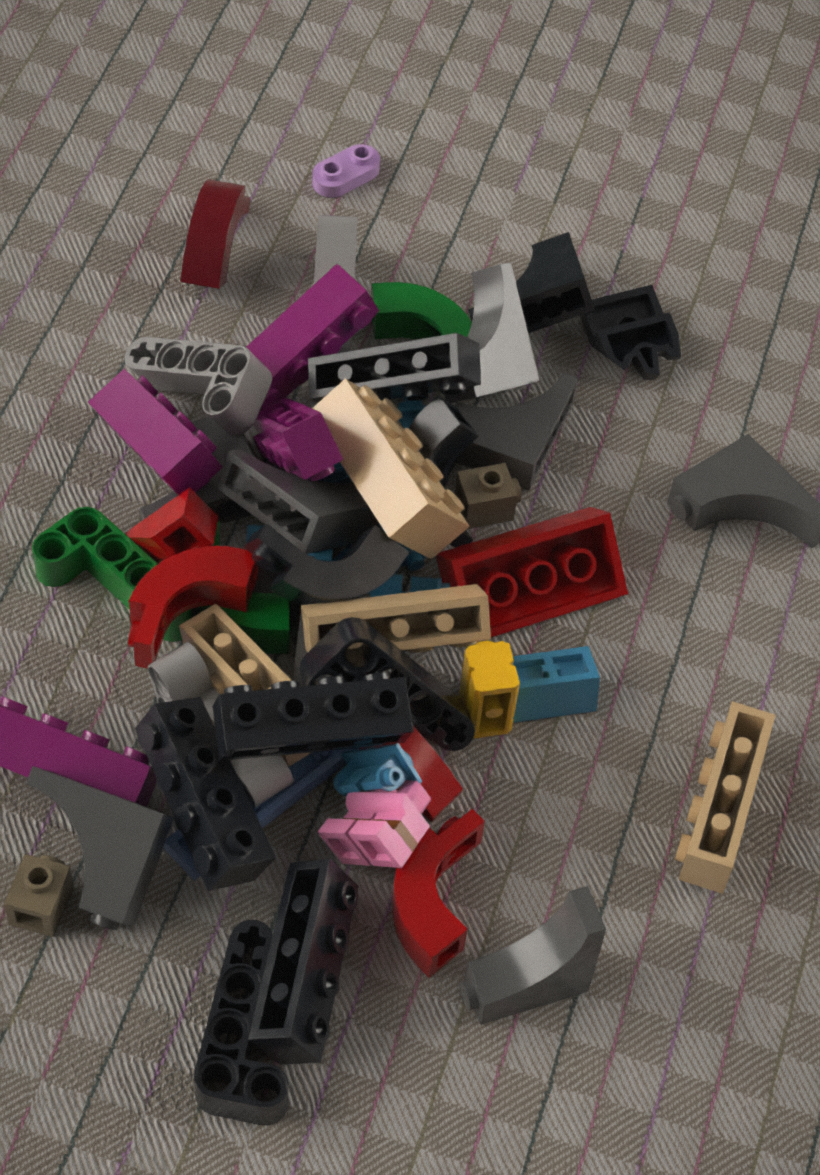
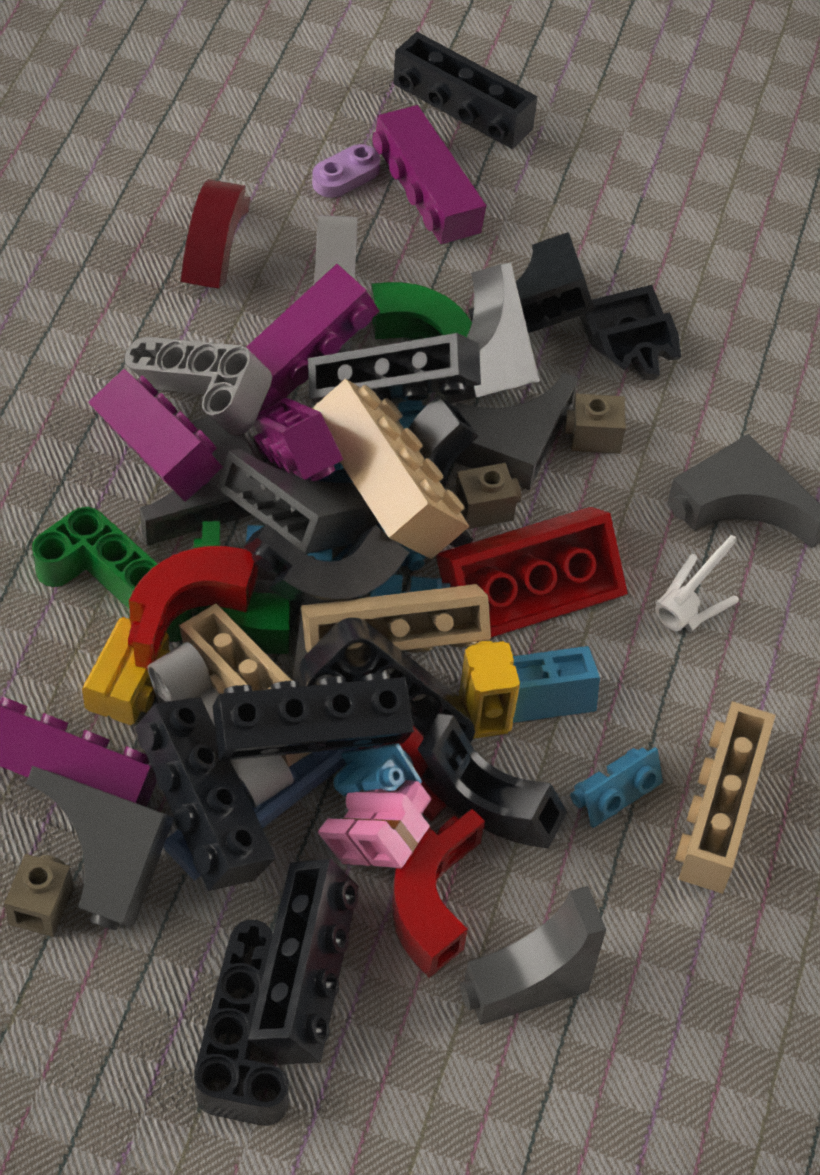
red slope [125,487,218,564] -> none
none -> yellow brick [82,617,171,726]
none -> magenta brick [372,105,487,244]
none -> black brick [393,31,538,149]
none -> black arch [418,714,568,849]
none -> dark tan brick [564,394,626,454]
none -> dark azure hinge [570,747,663,828]
none -> white plant [655,535,739,632]

